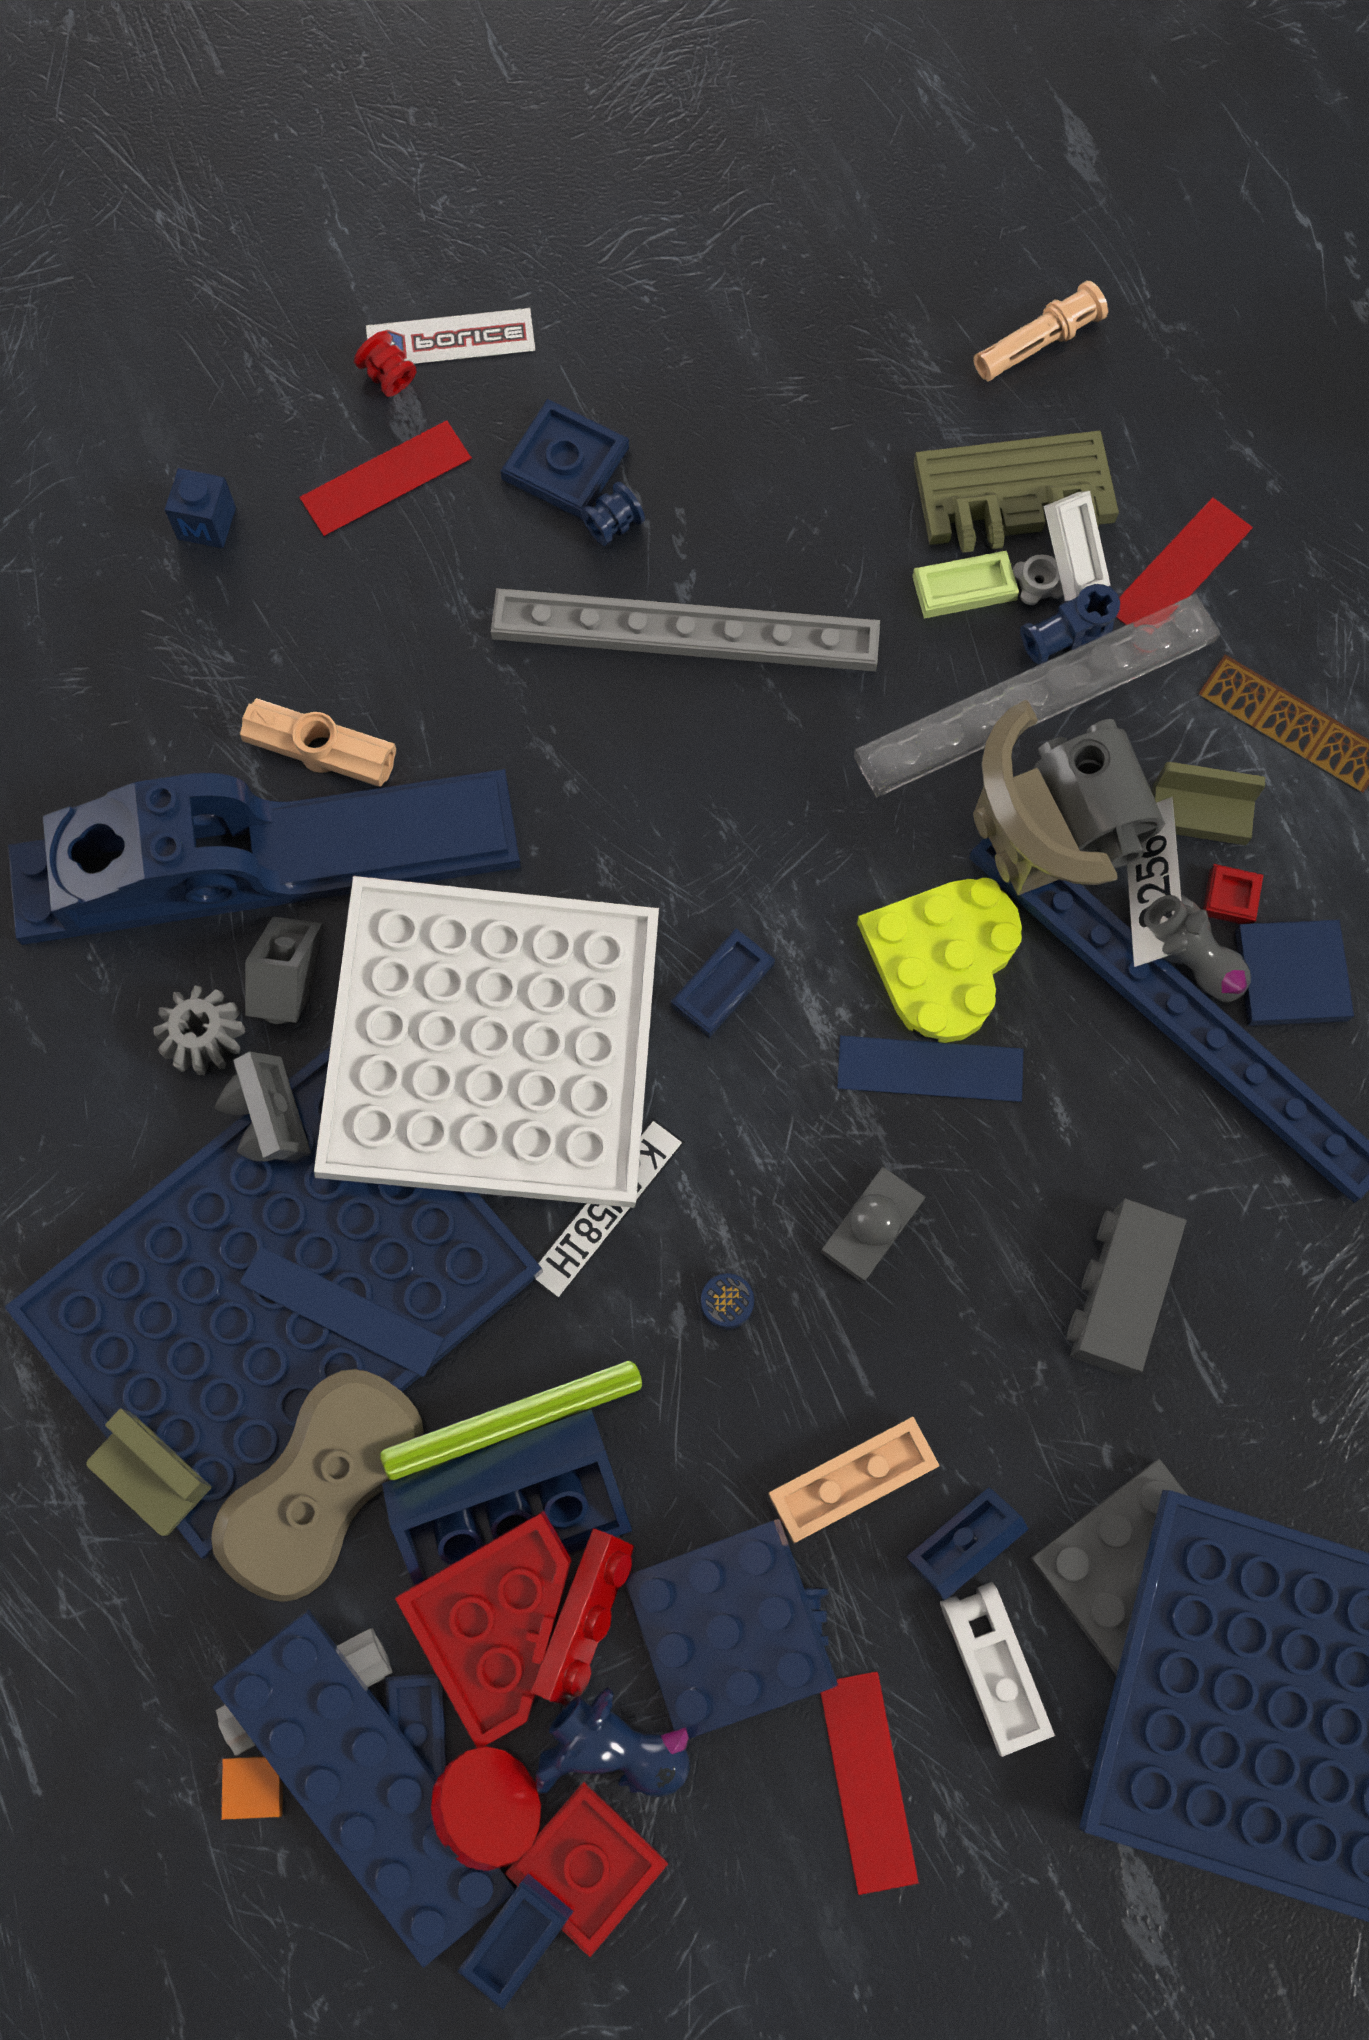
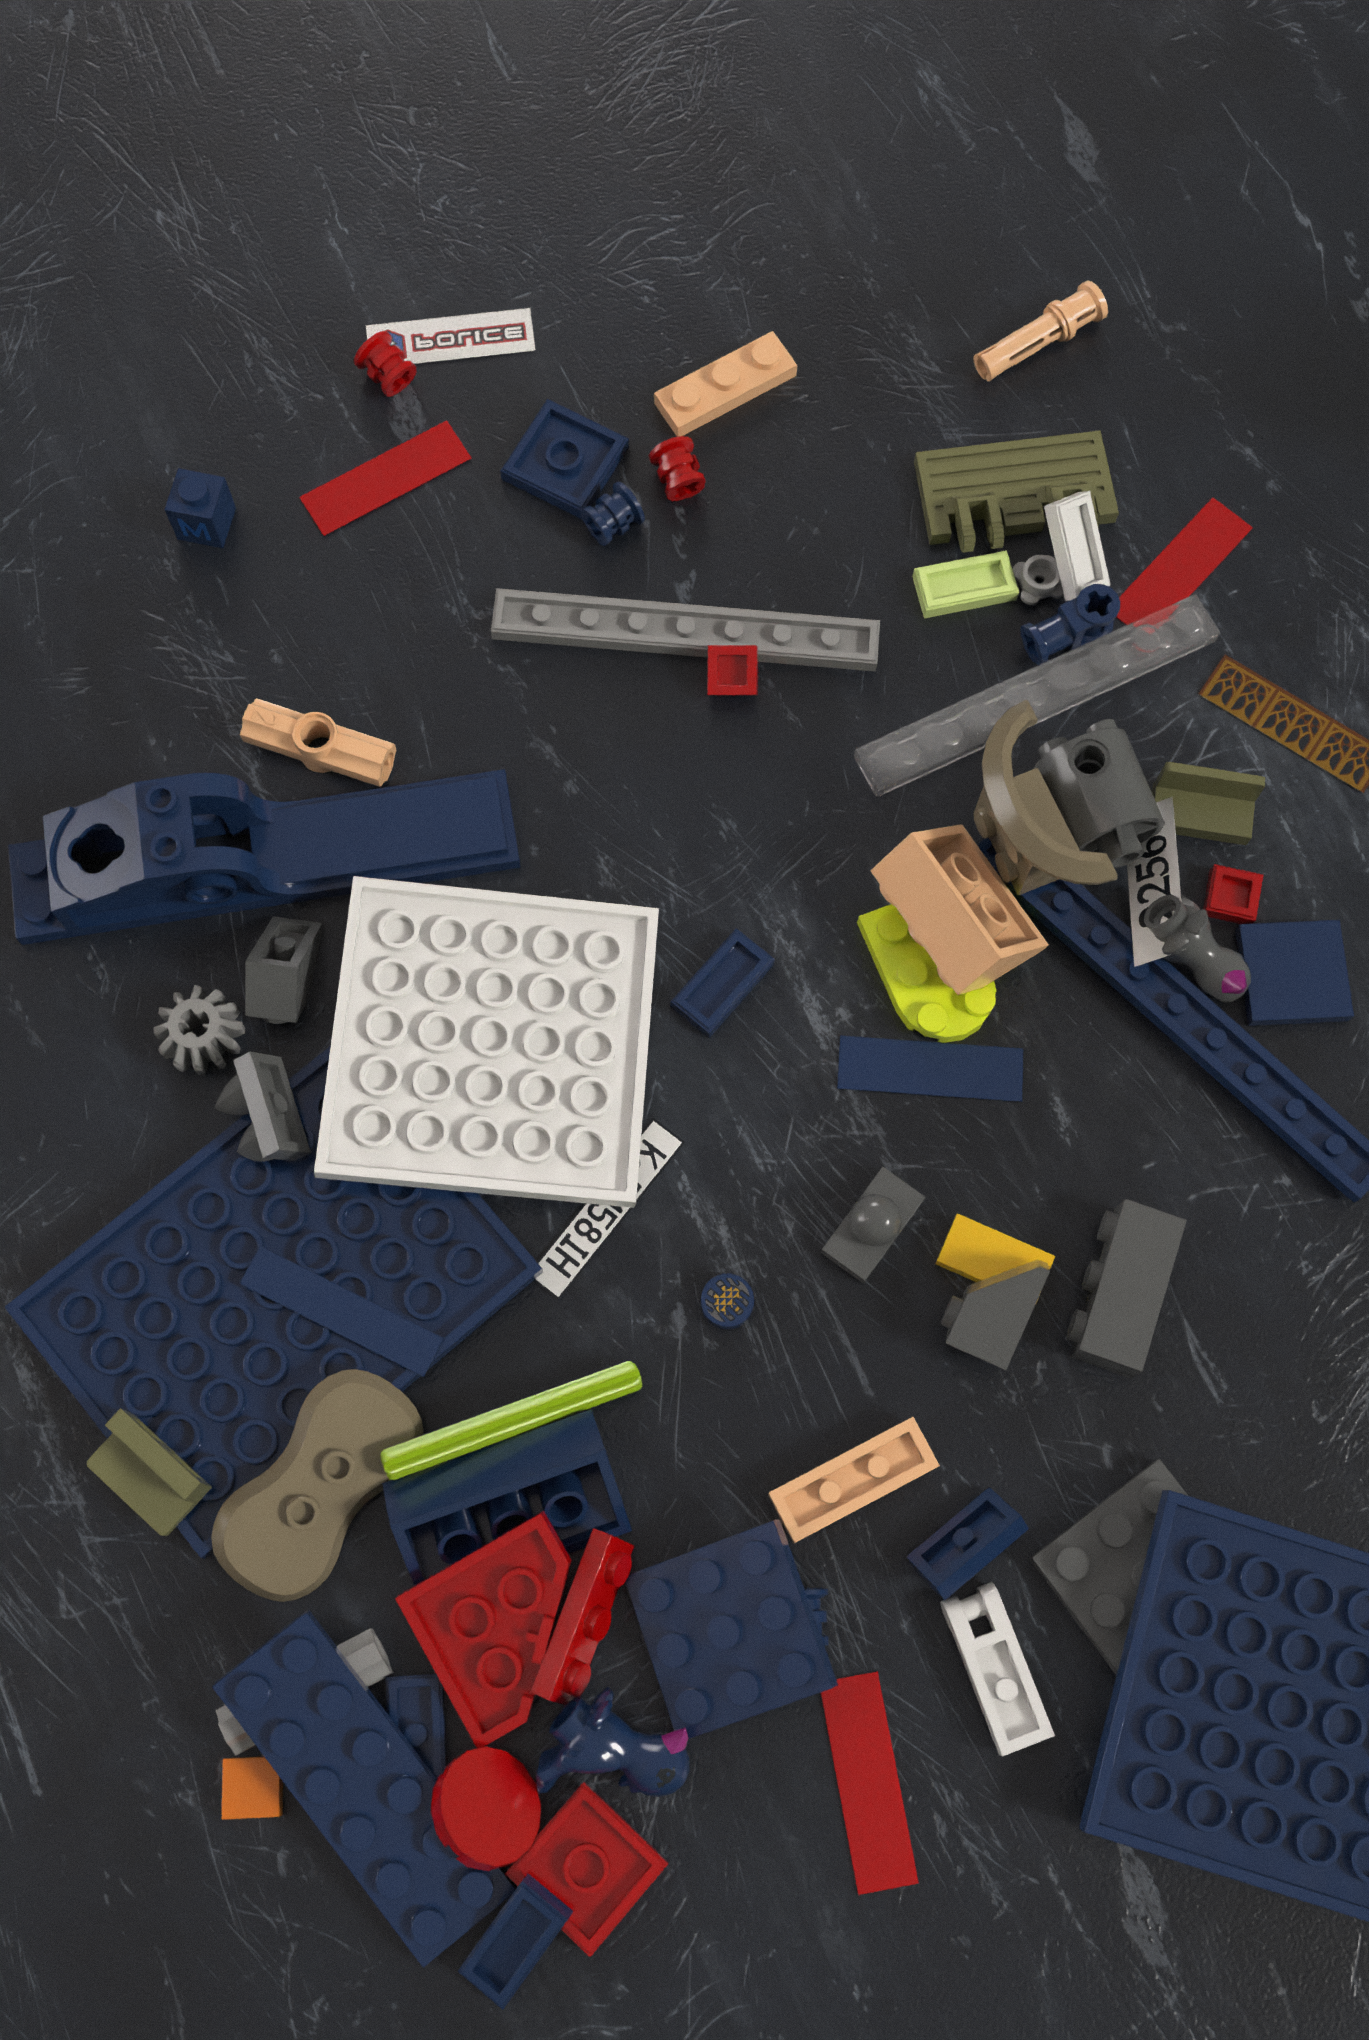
none -> red bush [649,436,706,501]
none -> light nougat plate [654,331,797,437]
none -> red plate [707,645,758,695]
none -> light nougat slope [870,824,1049,995]
none -> yellow tile [935,1213,1055,1305]
none -> dark grey slope [940,1259,1050,1370]

